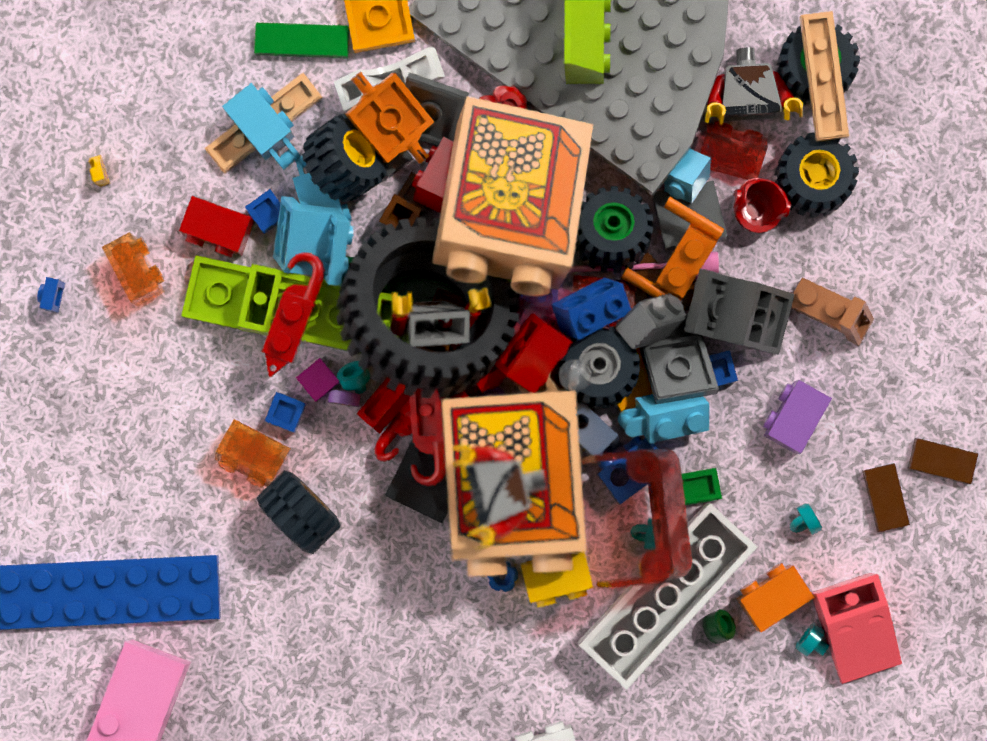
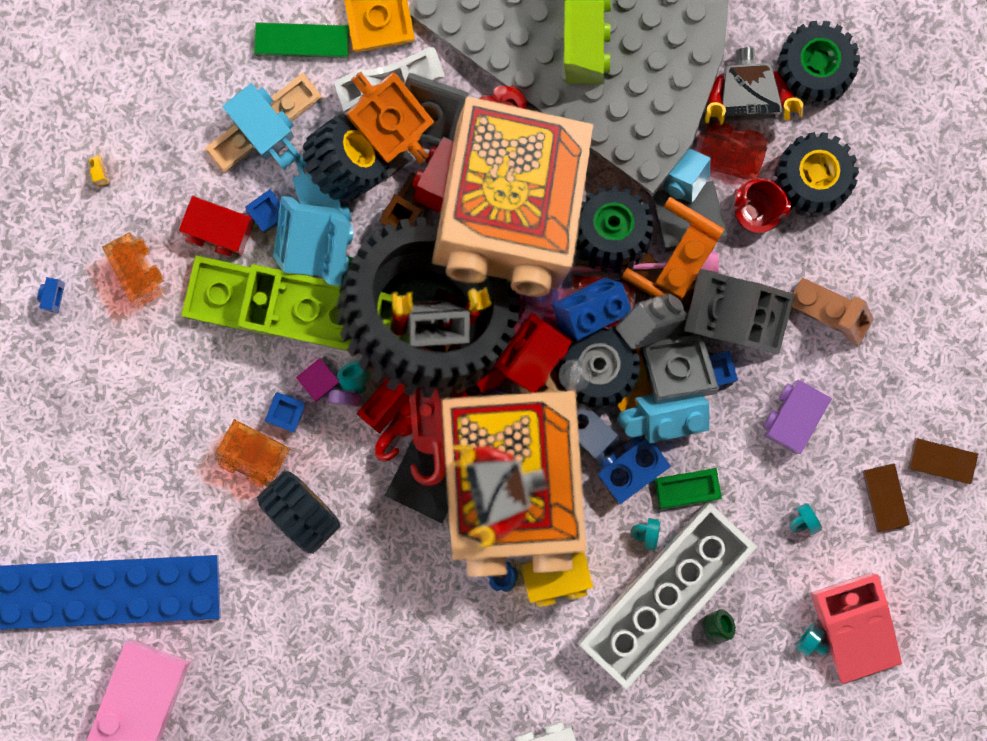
red plate [261,252,325,377] -> none
clear red windscreen [582,449,692,589] -> none
orange brick [736,563,815,632] -> none
light nougat tile [799,11,849,142] -> none

